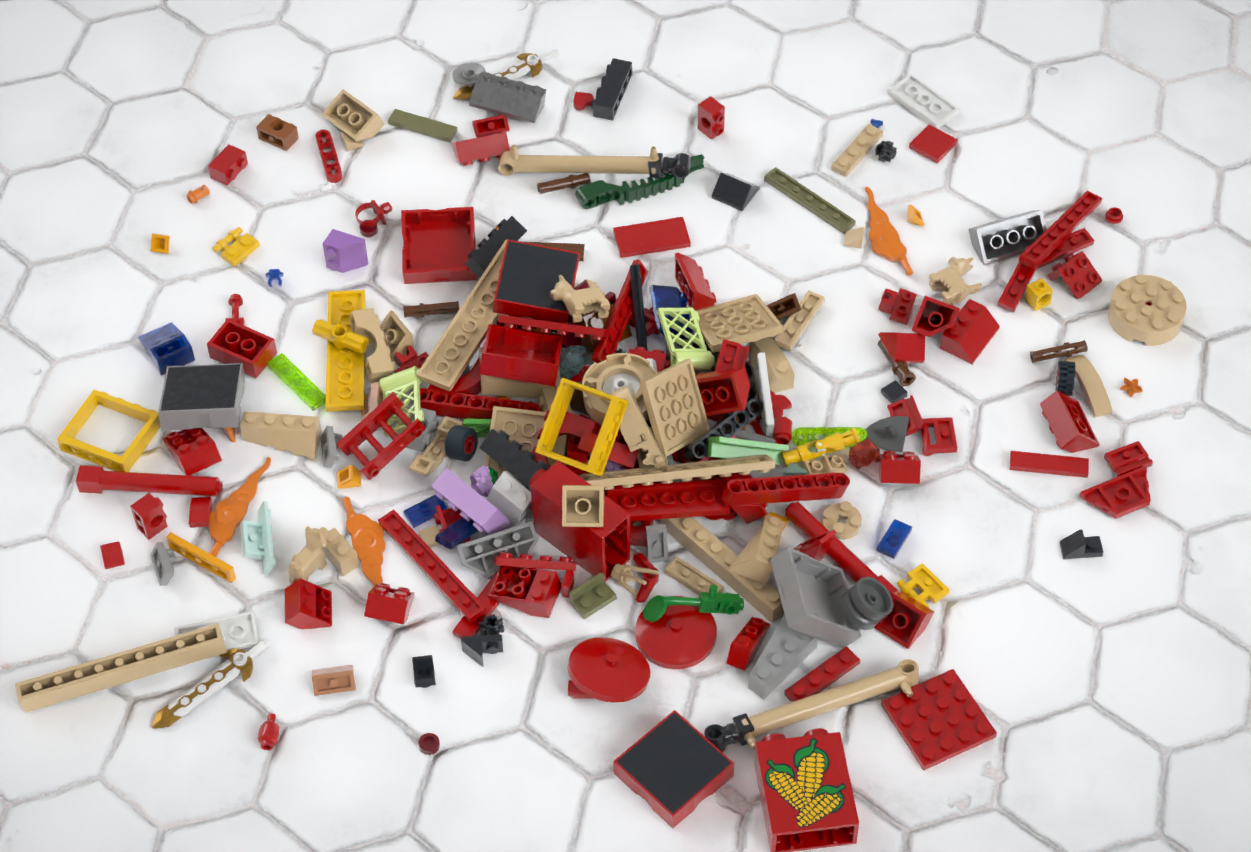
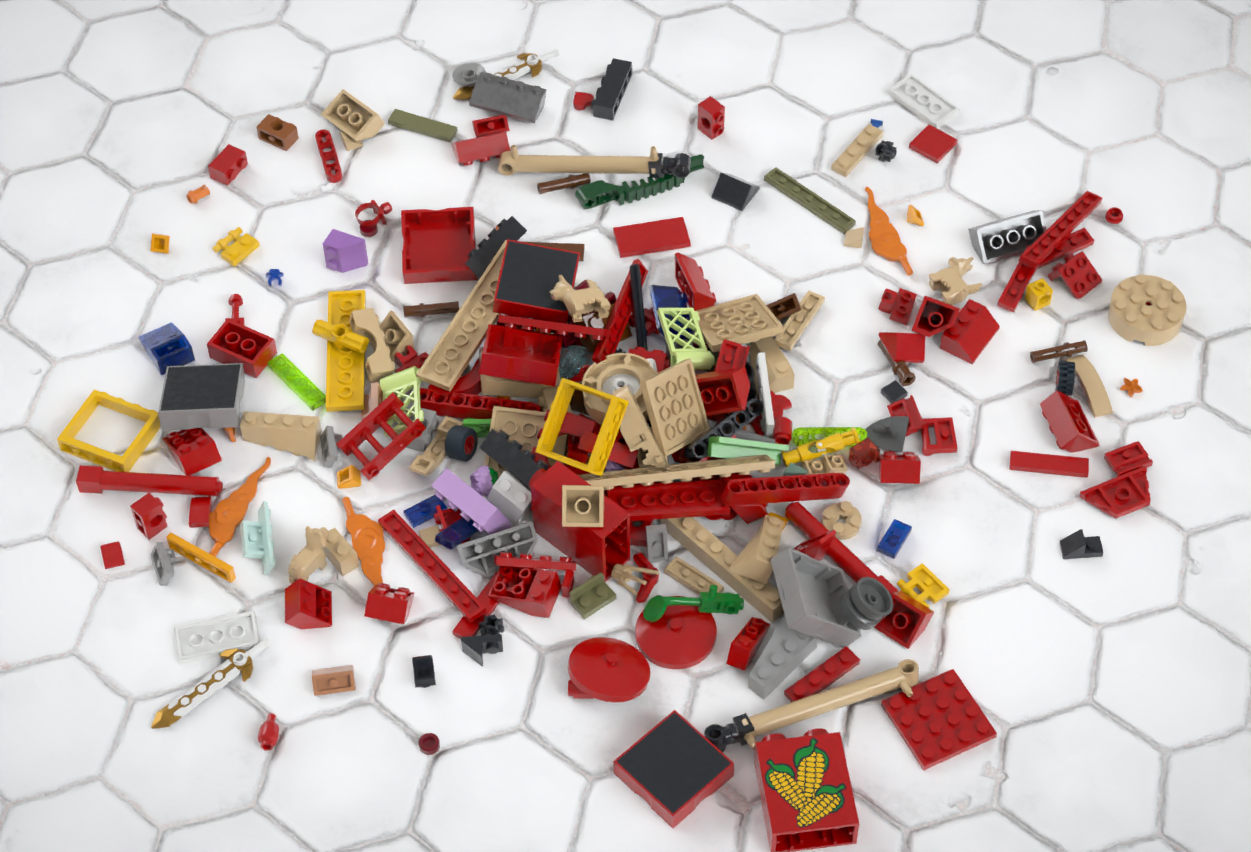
tan brick [15,623,227,713] -> none

